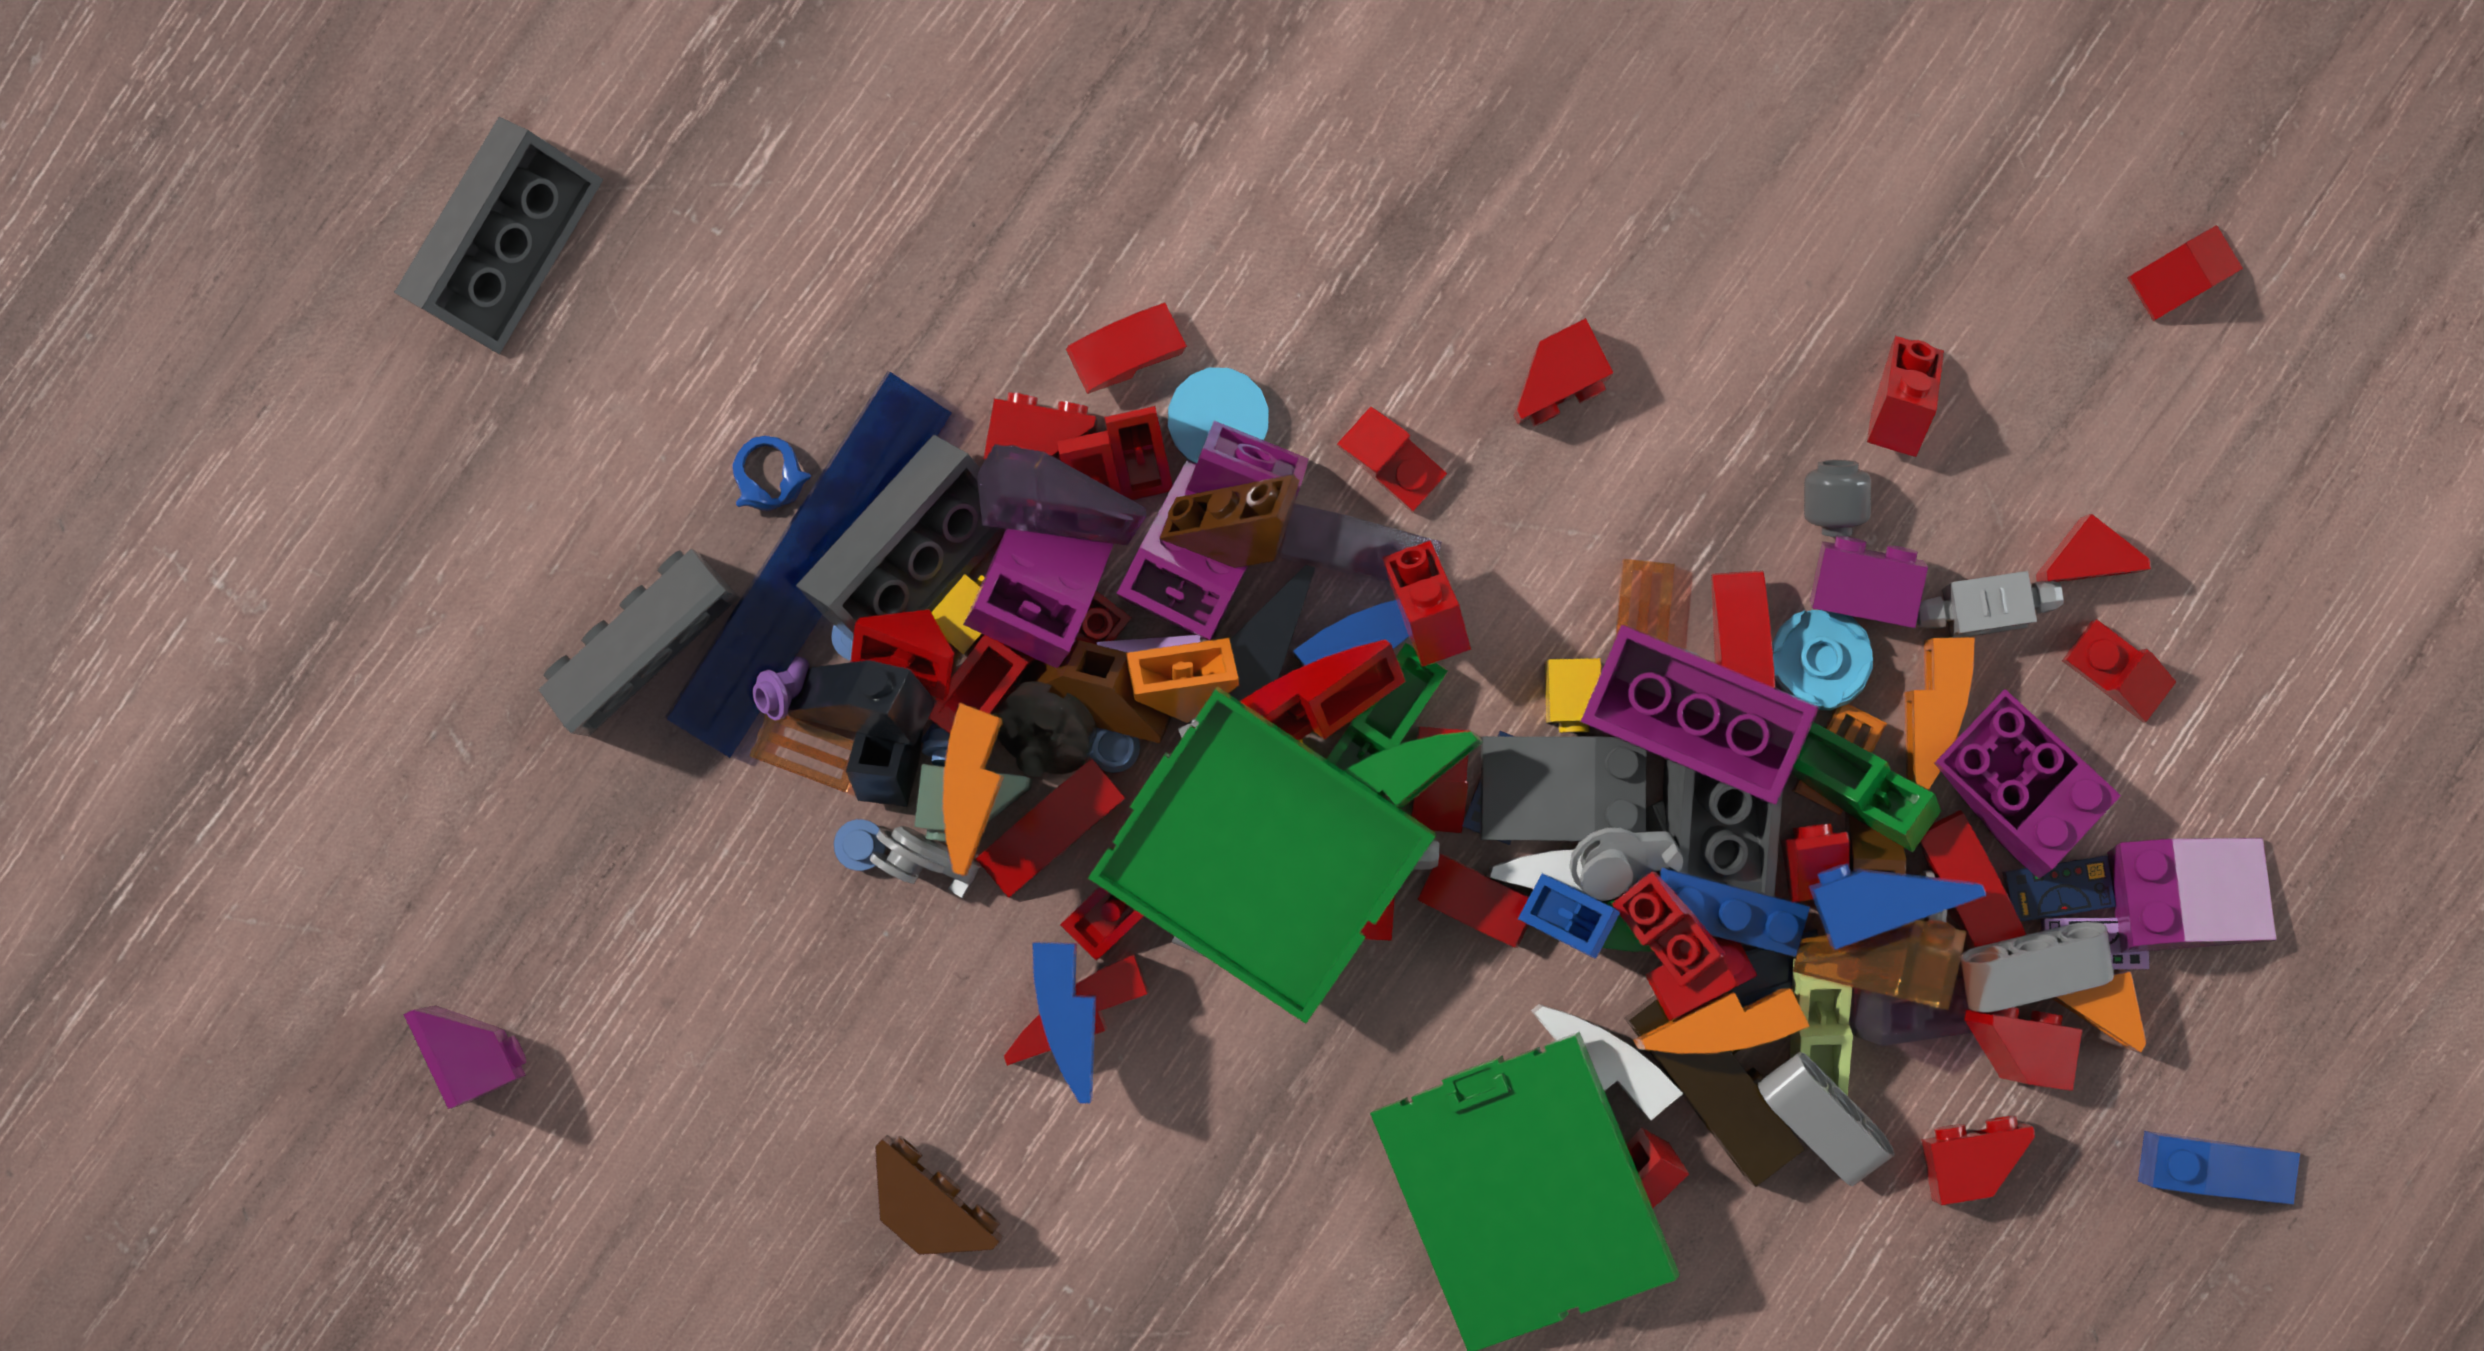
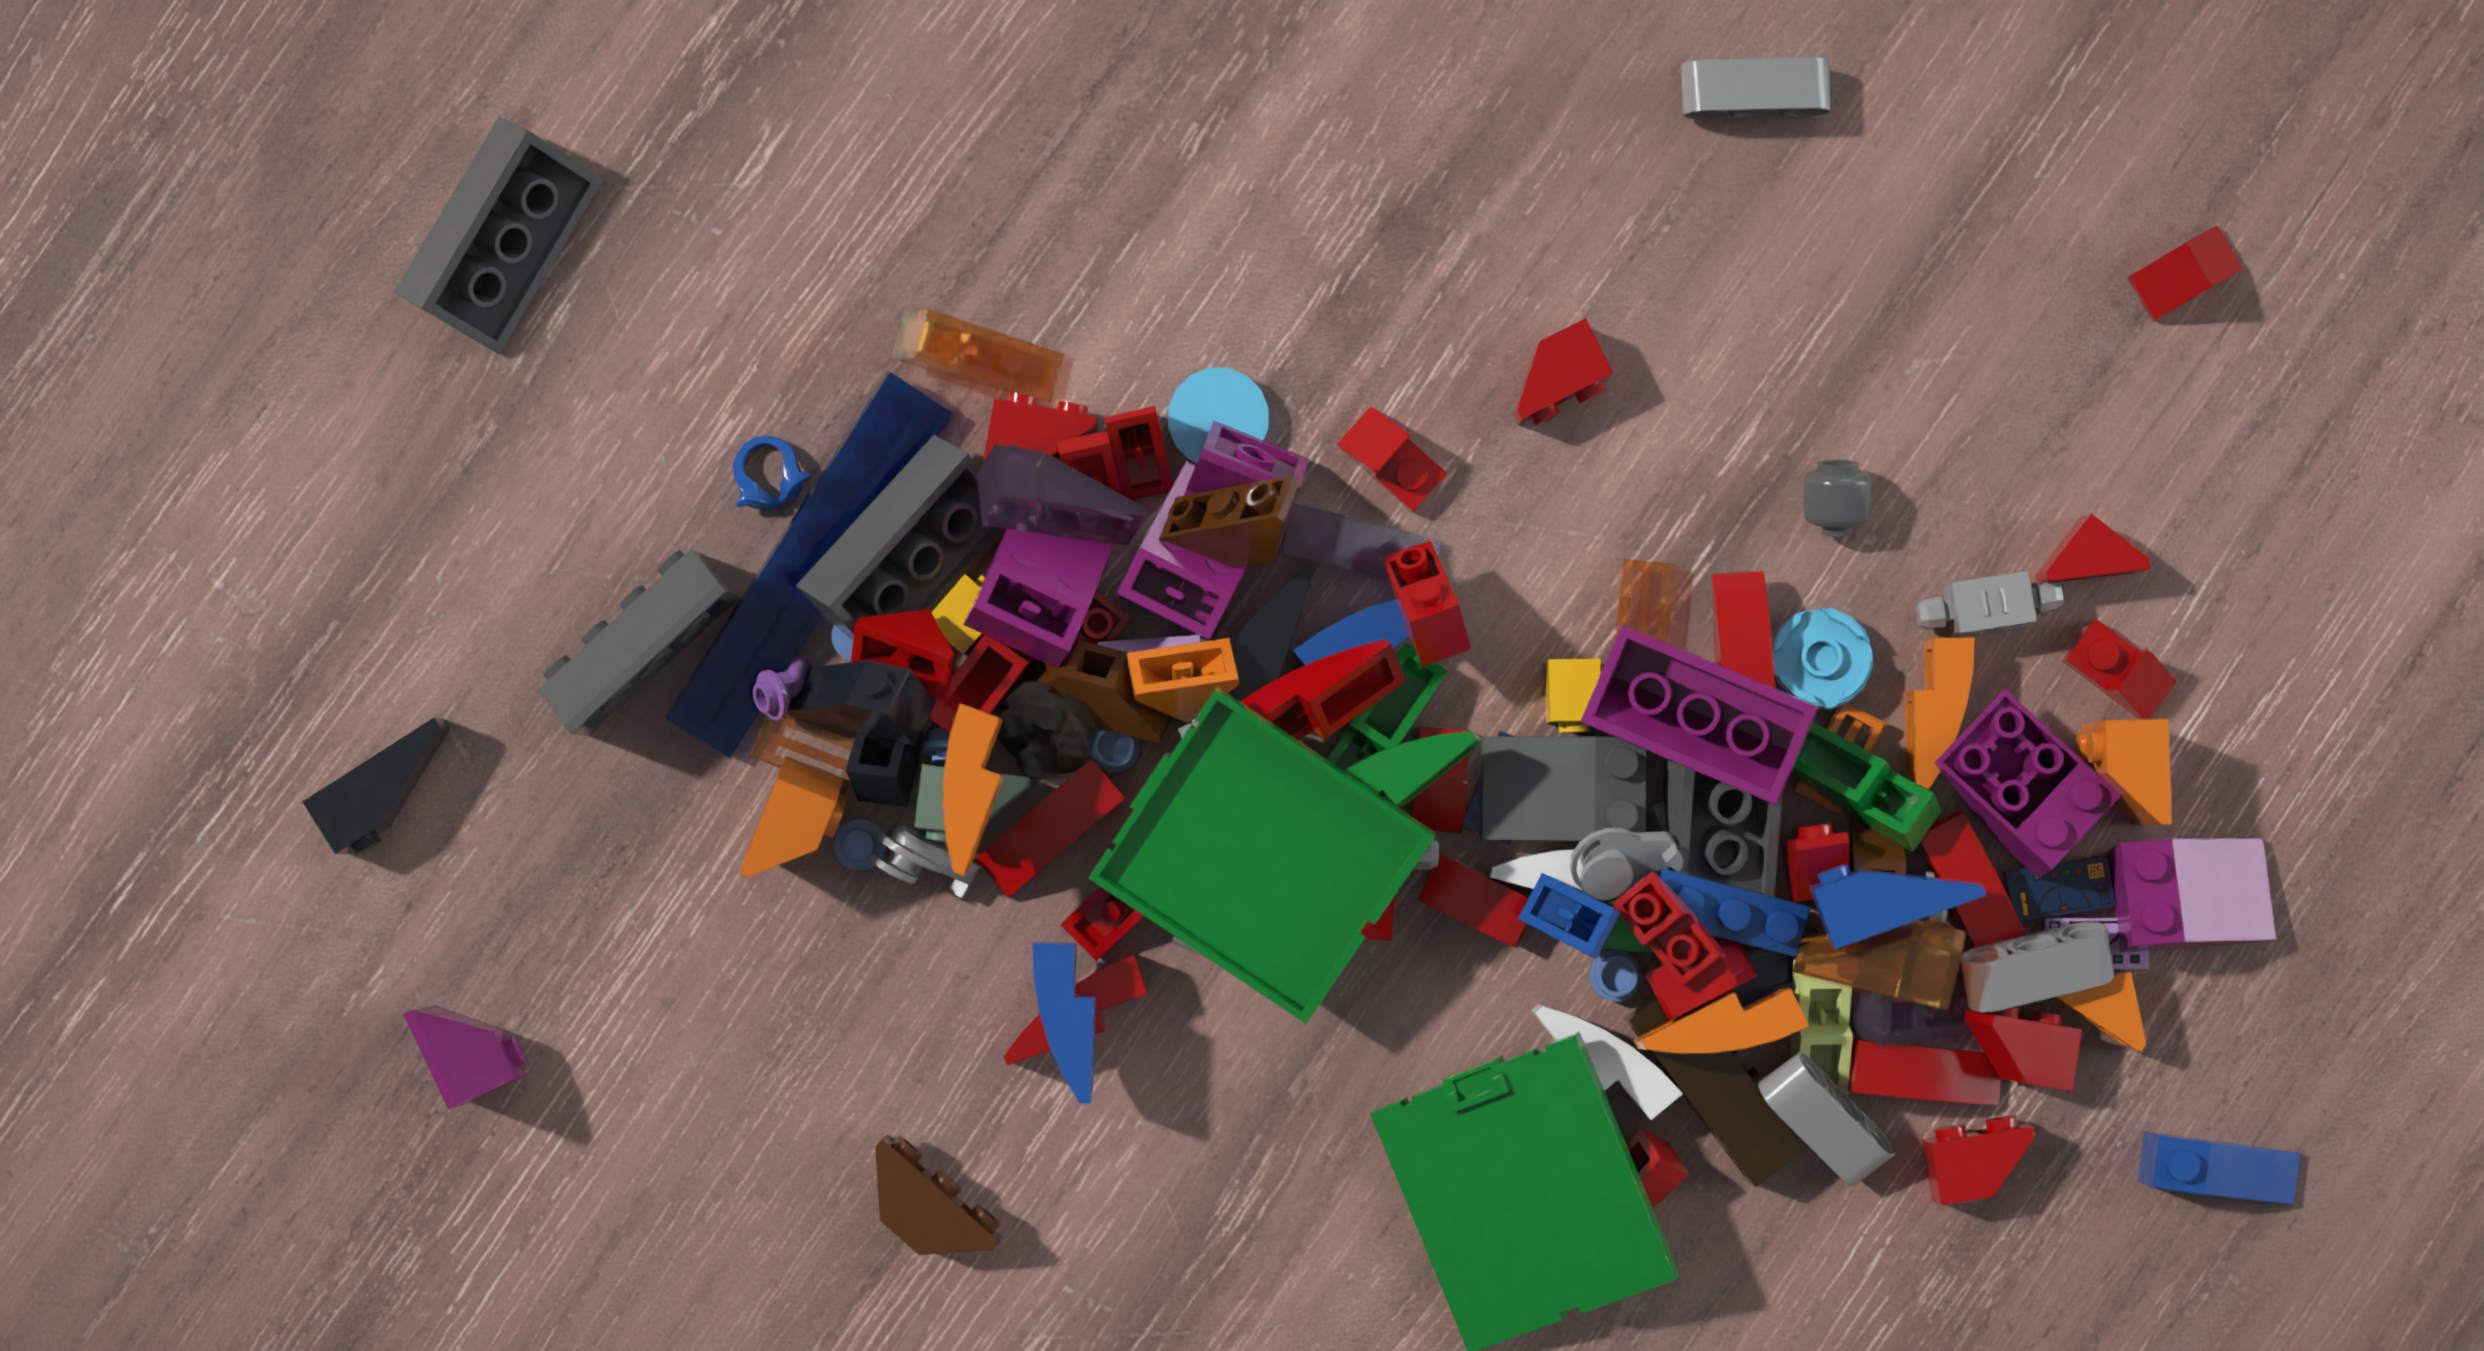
red slope [1066,302,1187,394] -> none
magenta brick [1810,536,1928,628] -> none
red slope [1867,335,1944,457] -> none
none -> black slope [302,718,450,857]
none -> orange slope [739,756,848,877]
none -> clear orange slope [891,309,1064,403]
none -> medium blue plate [1589,950,1642,1001]
none -> light grey beam [1681,57,1831,119]
none -> red slope [1848,1038,2001,1106]
none -> orange slope [2075,719,2172,825]

